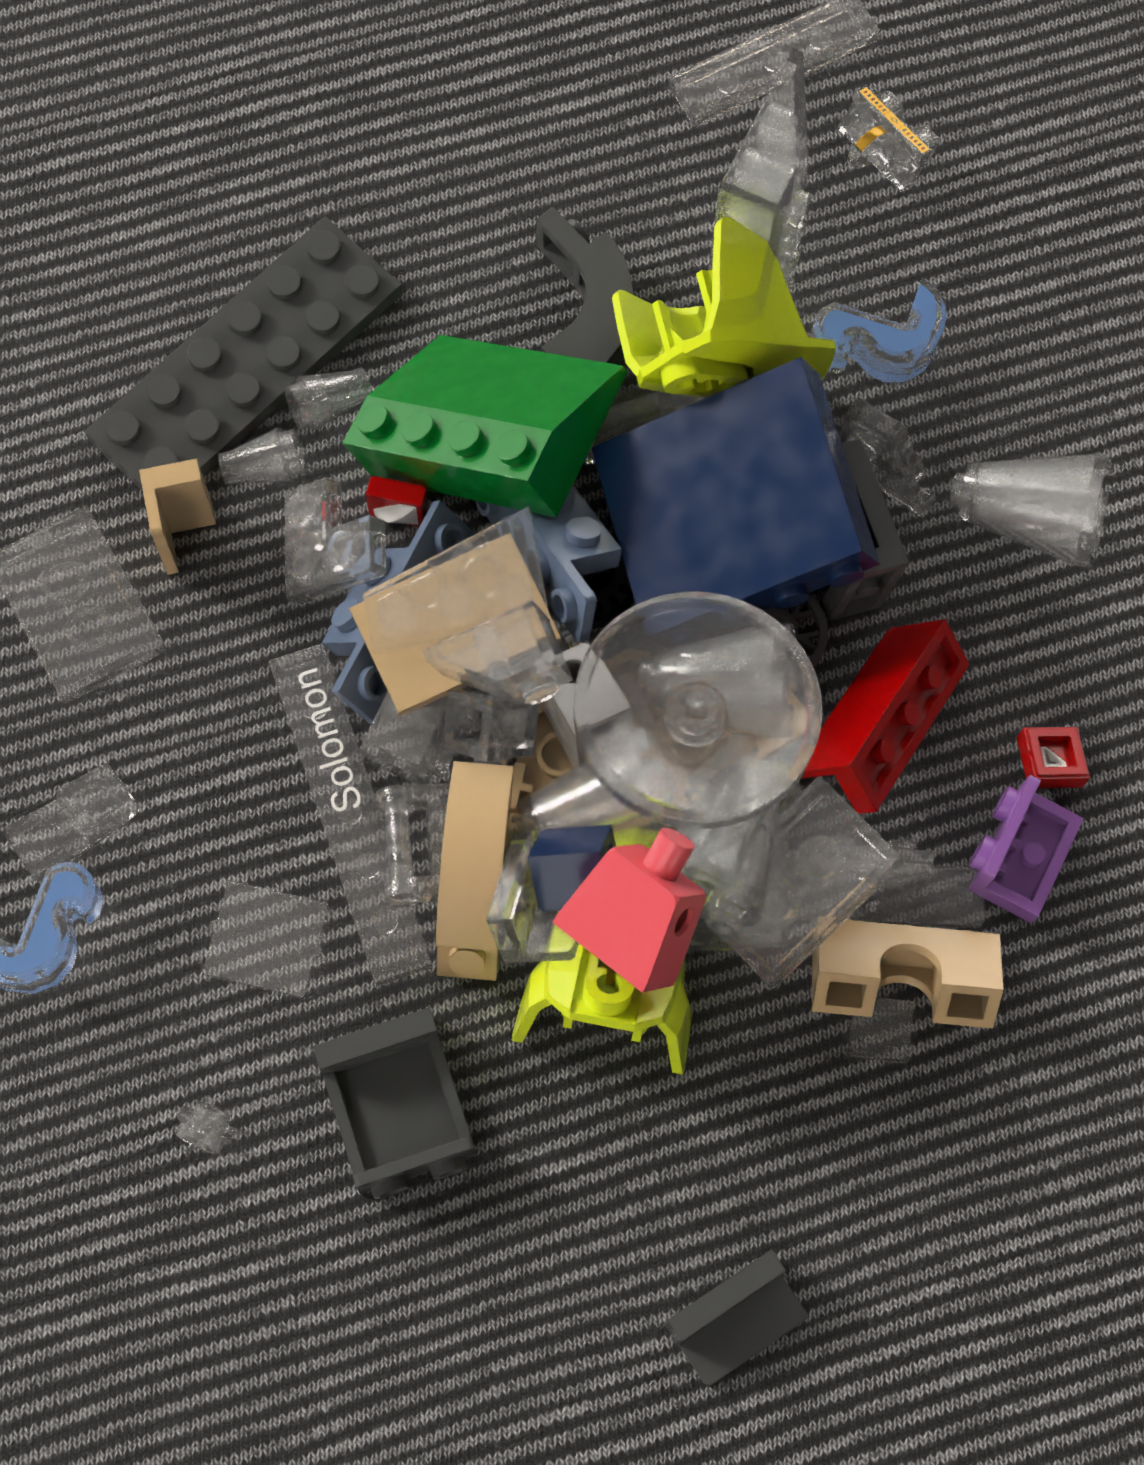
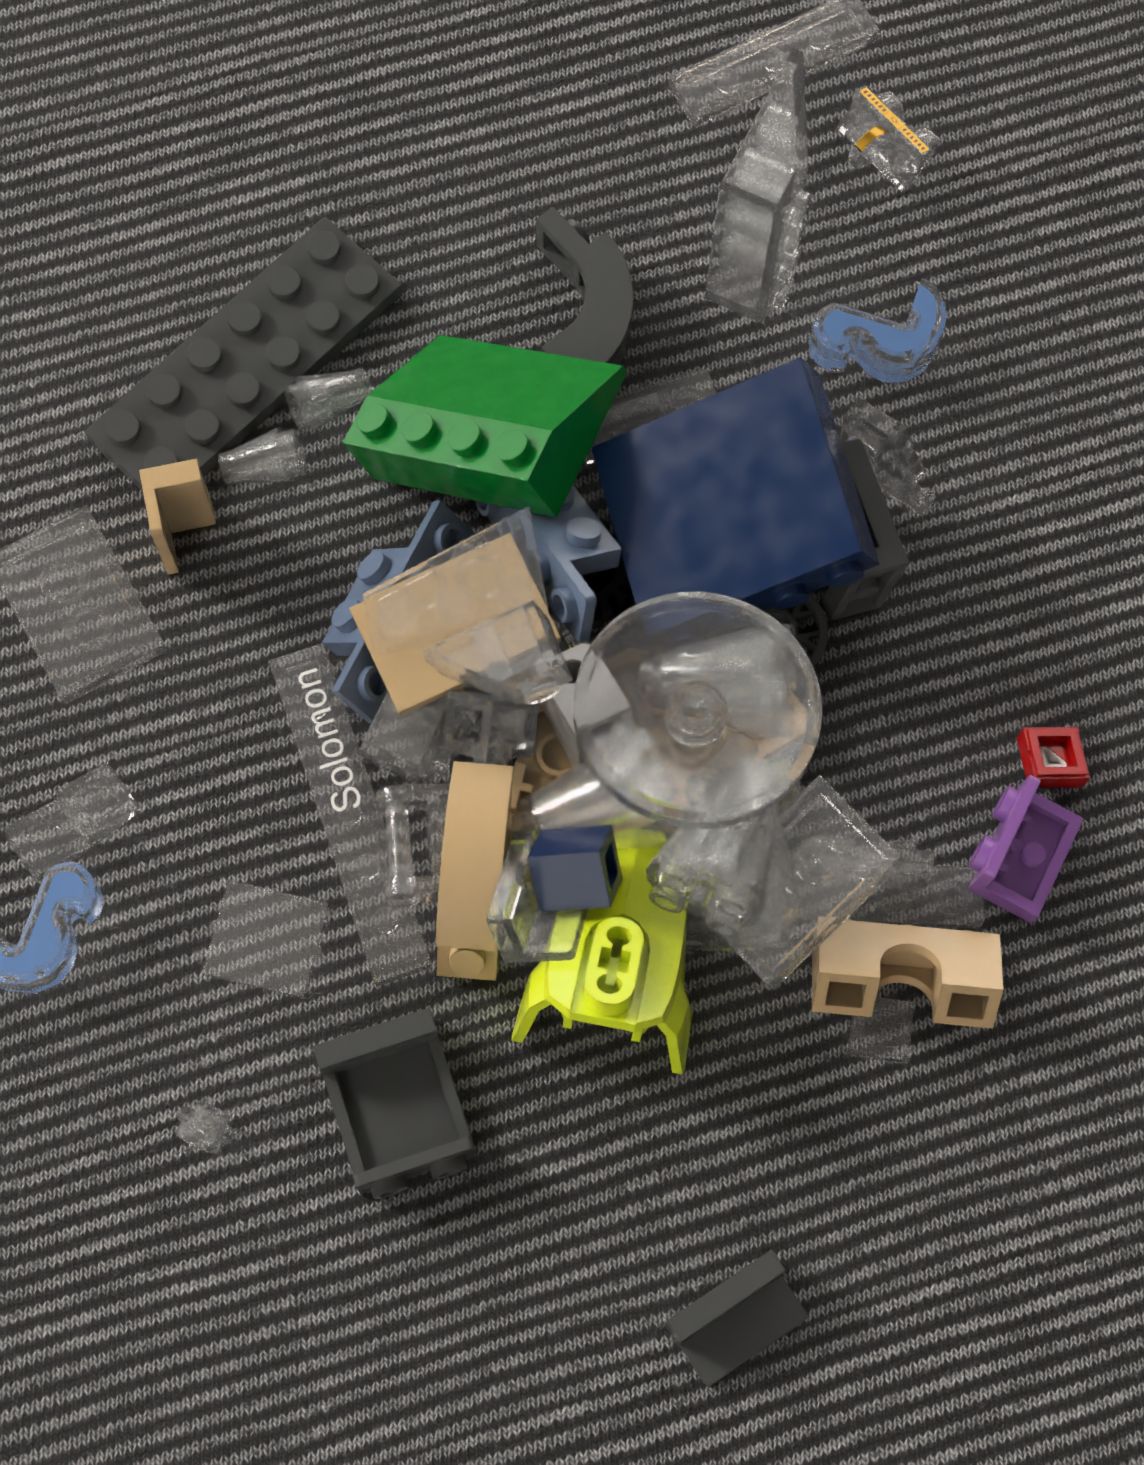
clear plate [284,477,386,604] -> none
red tile [365,476,429,527] -> none
coral torso [553,827,706,993] -> none
neon yellow piece [612,217,836,397] -> none
red panel [793,619,970,814] -> none
clear cone [950,454,1112,568] -> none

